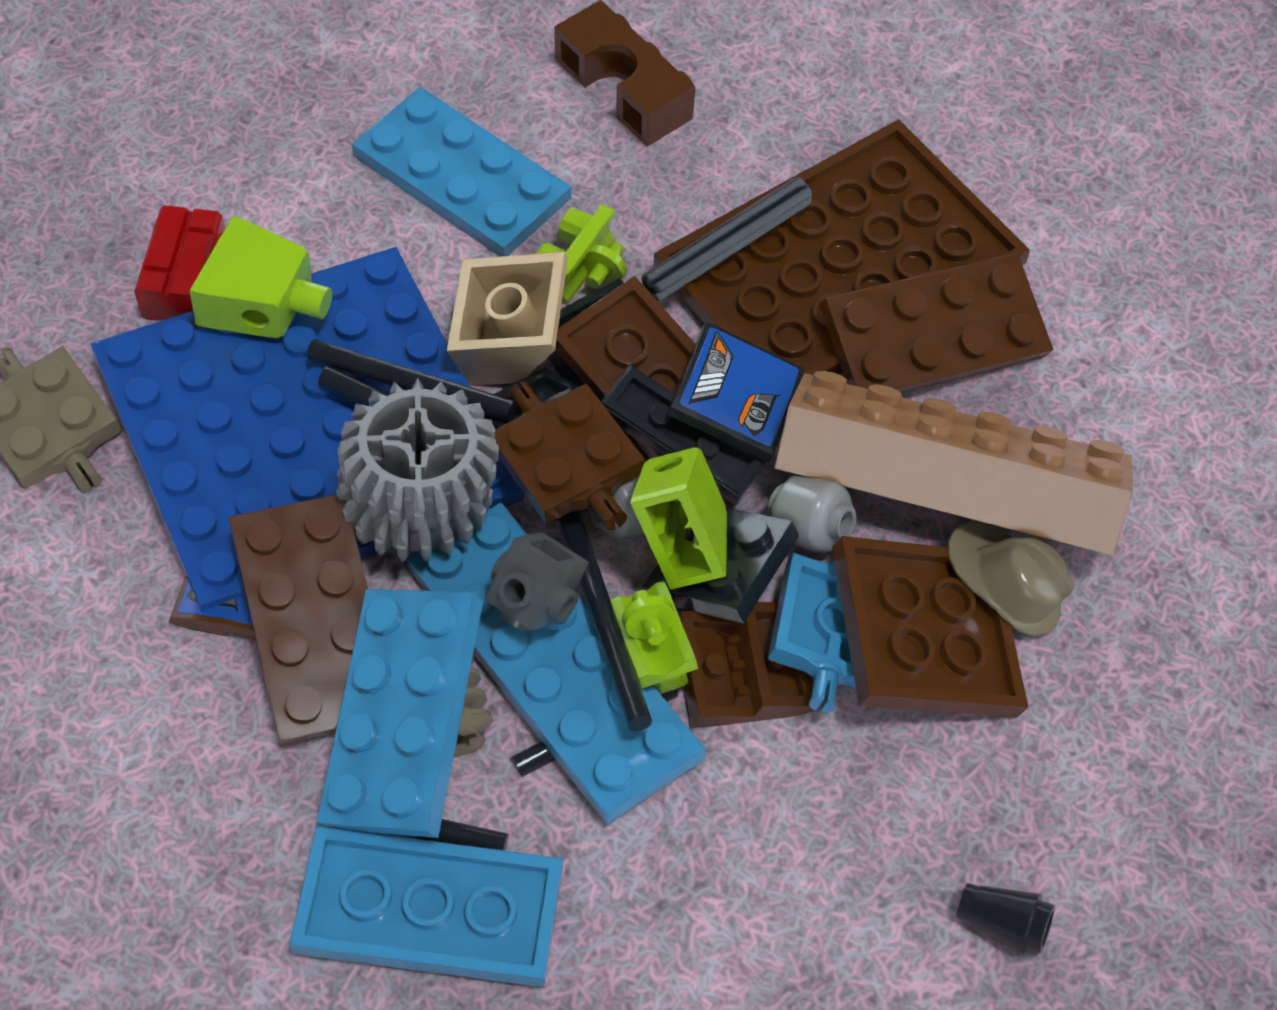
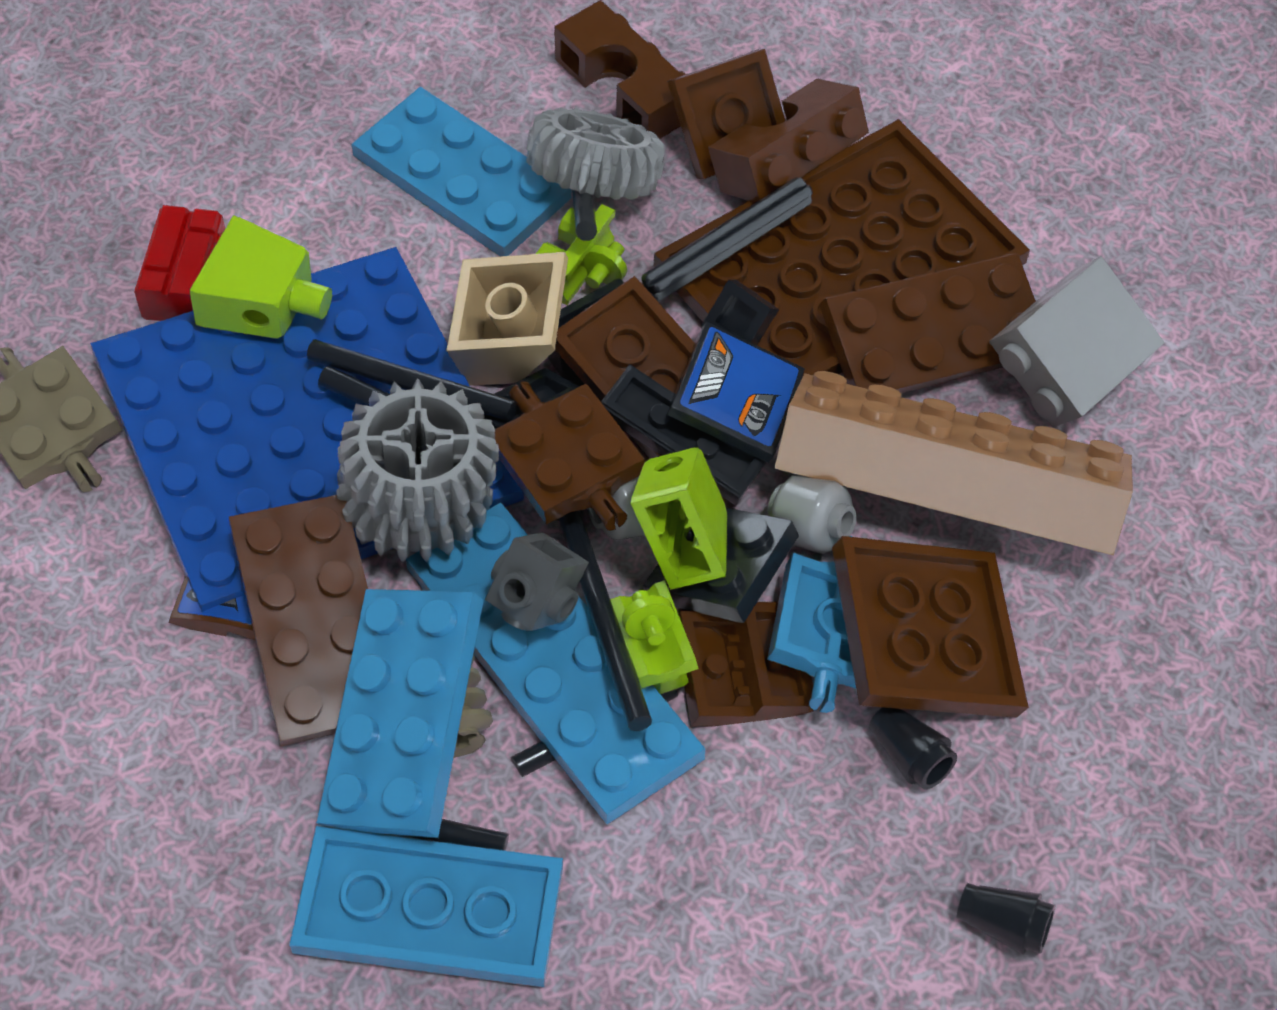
dark tan piece [947,522,1074,636] -> none
none -> light grey gear [526,107,665,200]
none -> black bar [572,190,597,241]
none -> reddish brown plate [667,49,786,179]
none -> black plate [701,279,779,345]
none -> reddish brown arch [708,78,869,202]
none -> black cone [869,707,957,790]
none -> light grey brick [989,256,1165,427]

